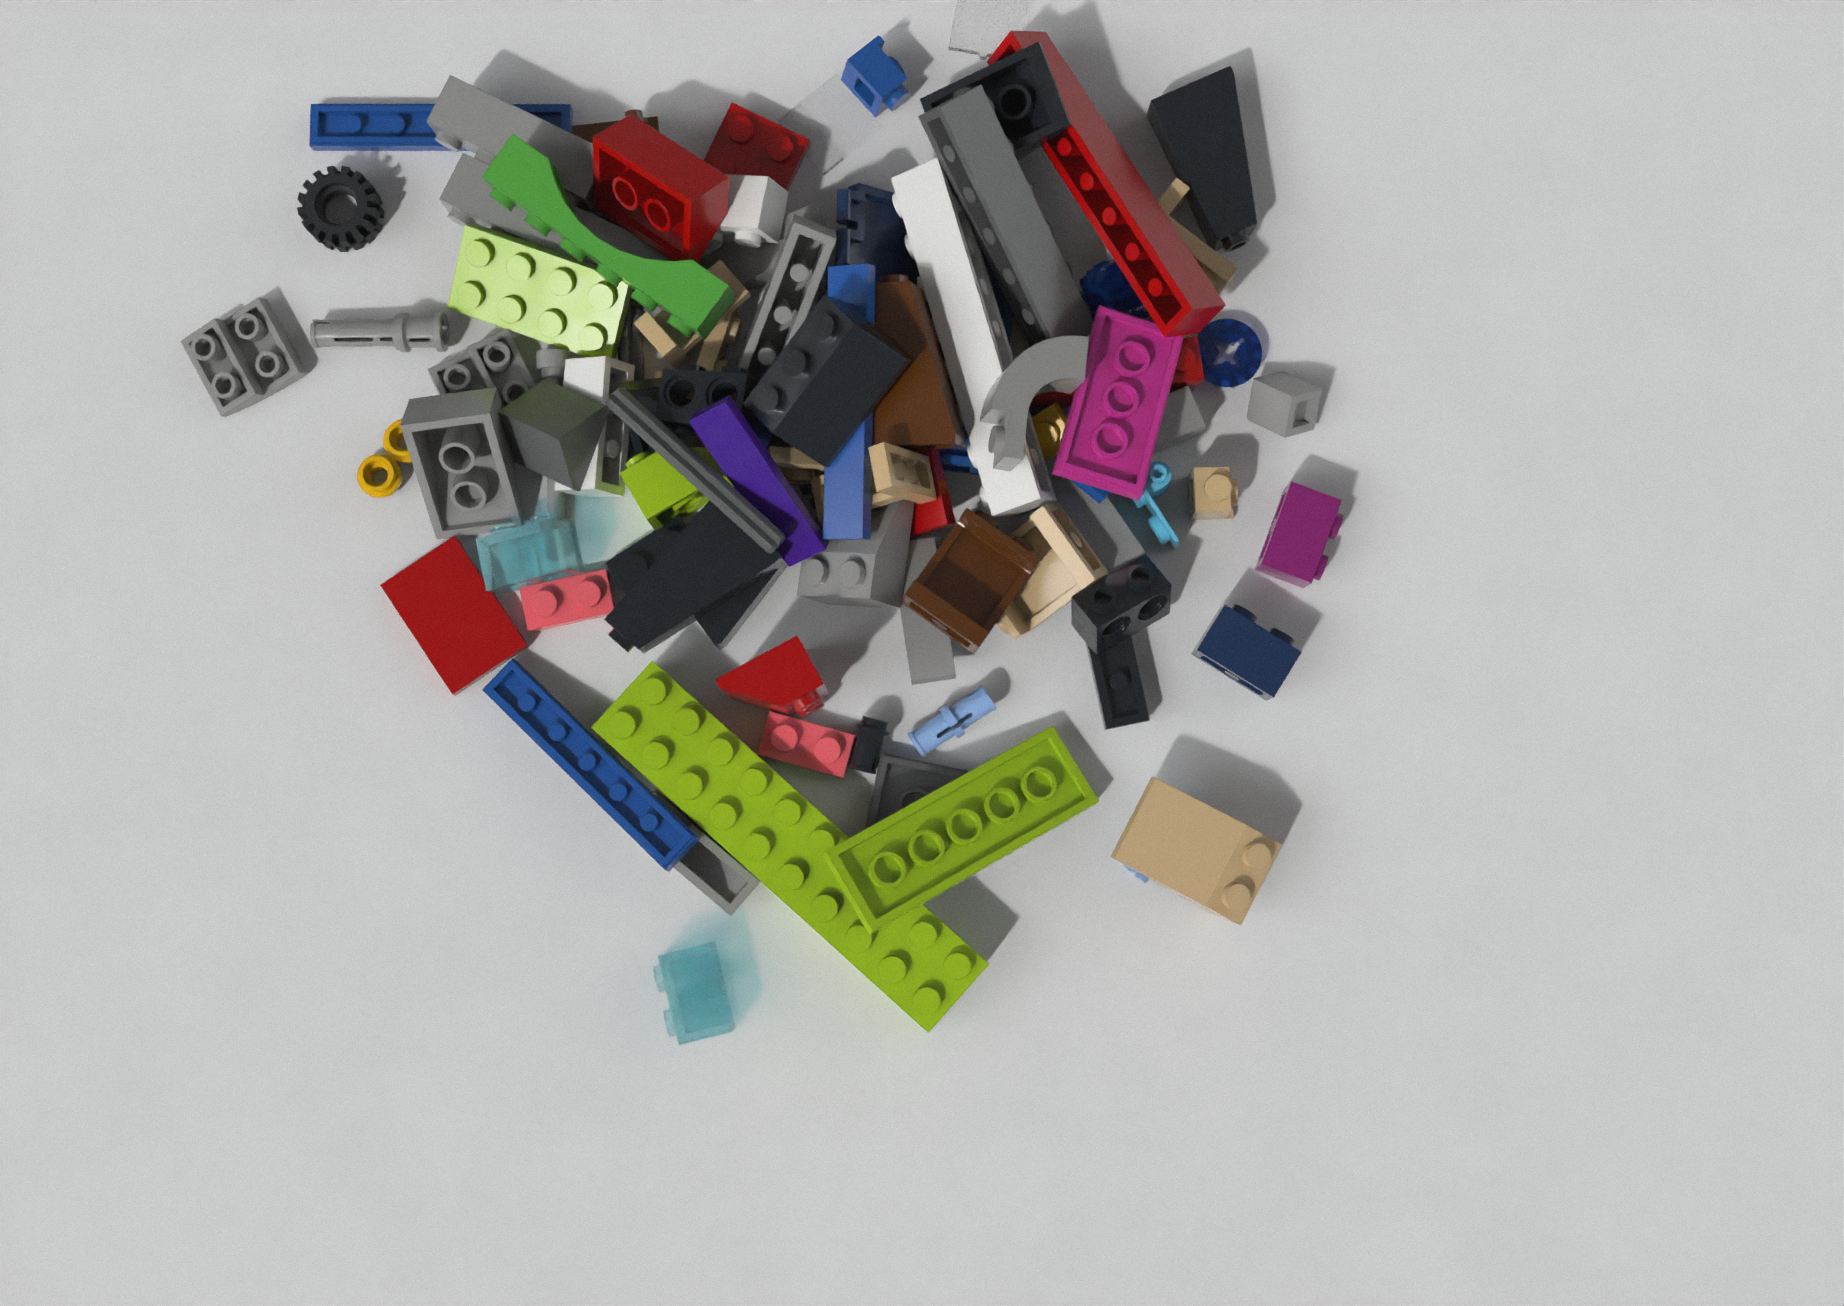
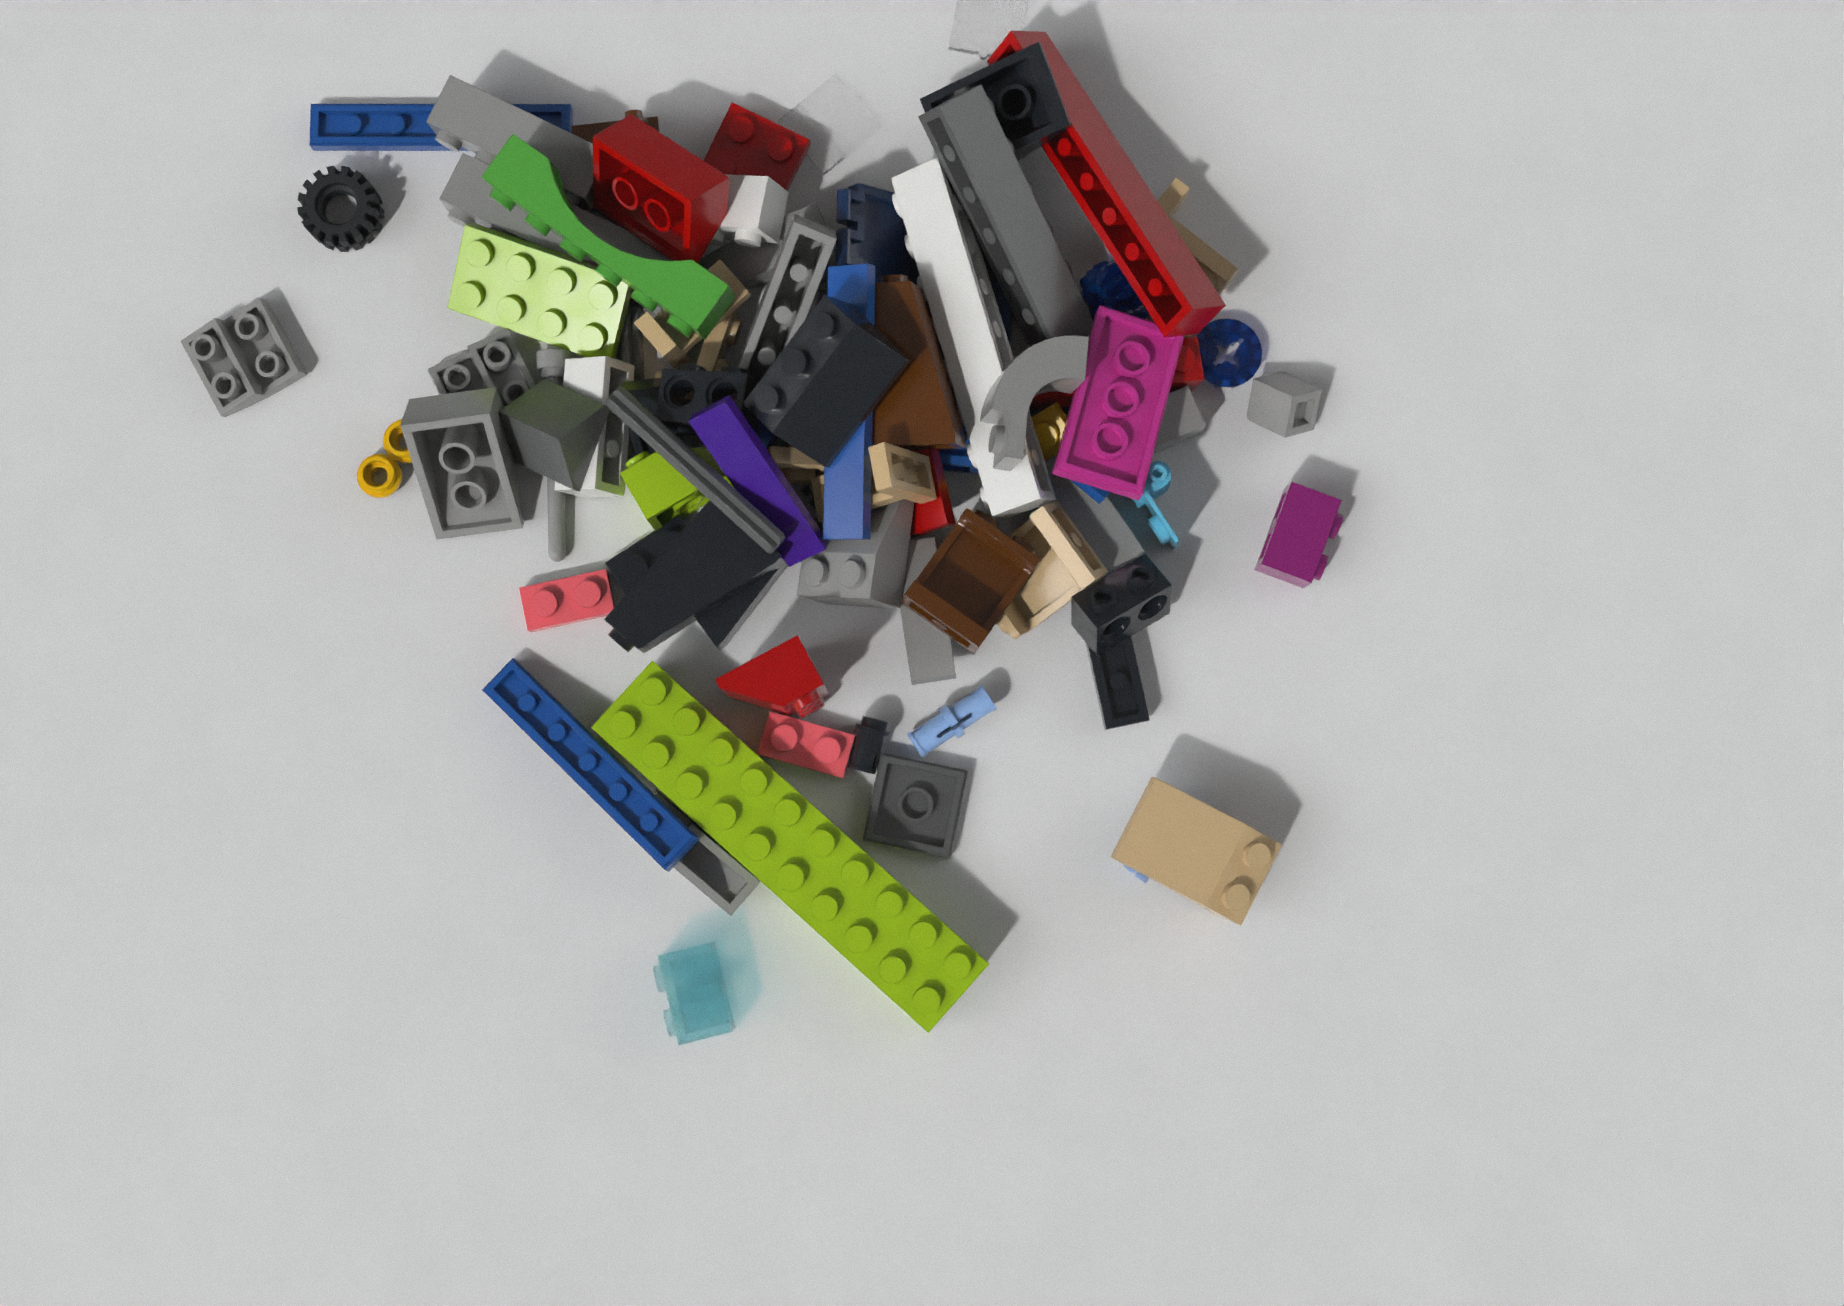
light grey pin [310,312,450,352] -> none
red tile [380,536,529,696] -> none
clear light blue brick [475,512,585,594] -> none
lime plate [823,725,1099,935] -> none
blue brick [841,35,910,118] -> none
black slope [1146,66,1257,252] -> none
tan brick [1187,466,1238,520] -> none
dark blue brick [1191,604,1302,701] -> none

